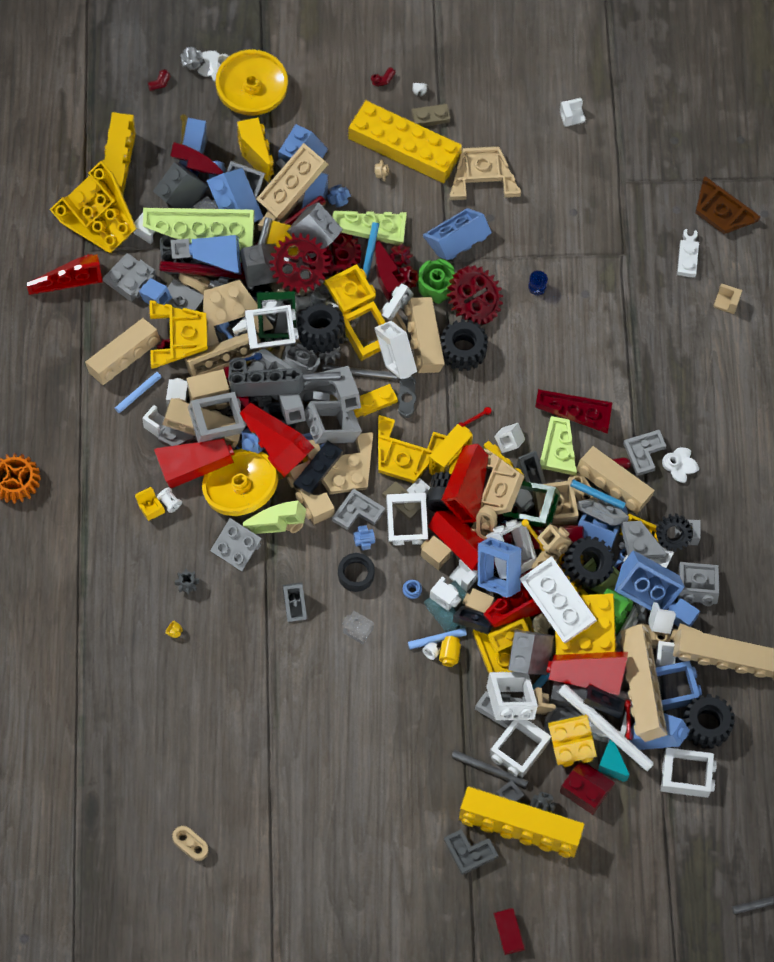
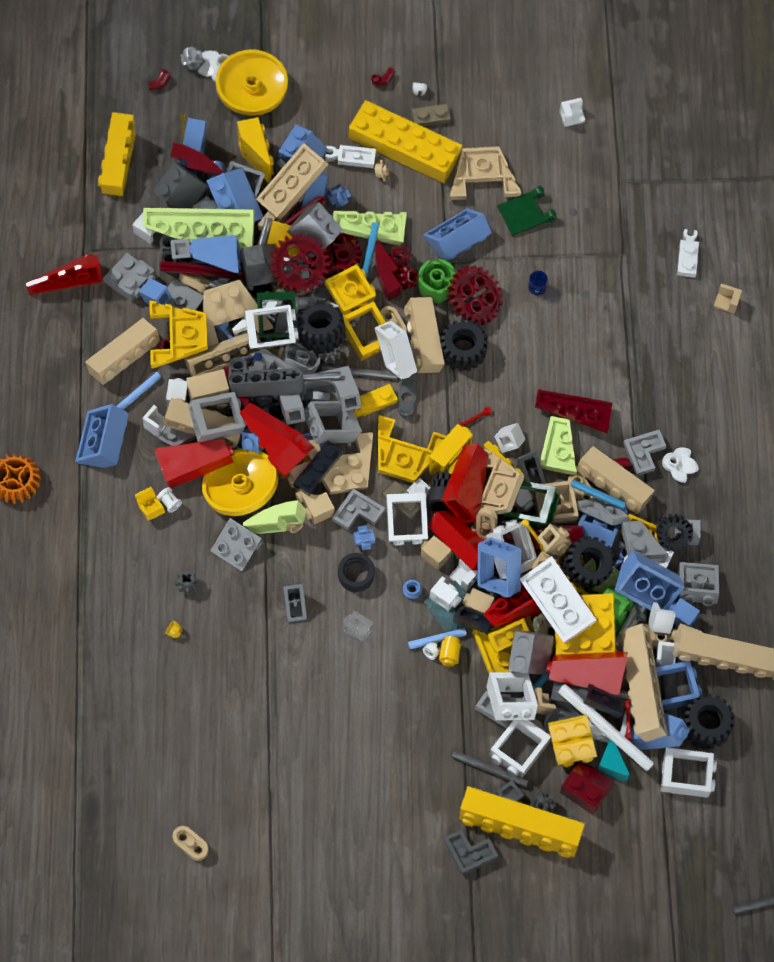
yellow wedge [49,161,137,253] -> none
white plate [382,283,414,321] -> none
dark red slope [494,908,524,955] -> none
reddish brown wing [695,176,761,234] -> none
none -> medium blue slope [75,404,129,468]
none -> white plate [325,145,376,168]
none -> dark green flag [497,186,556,236]

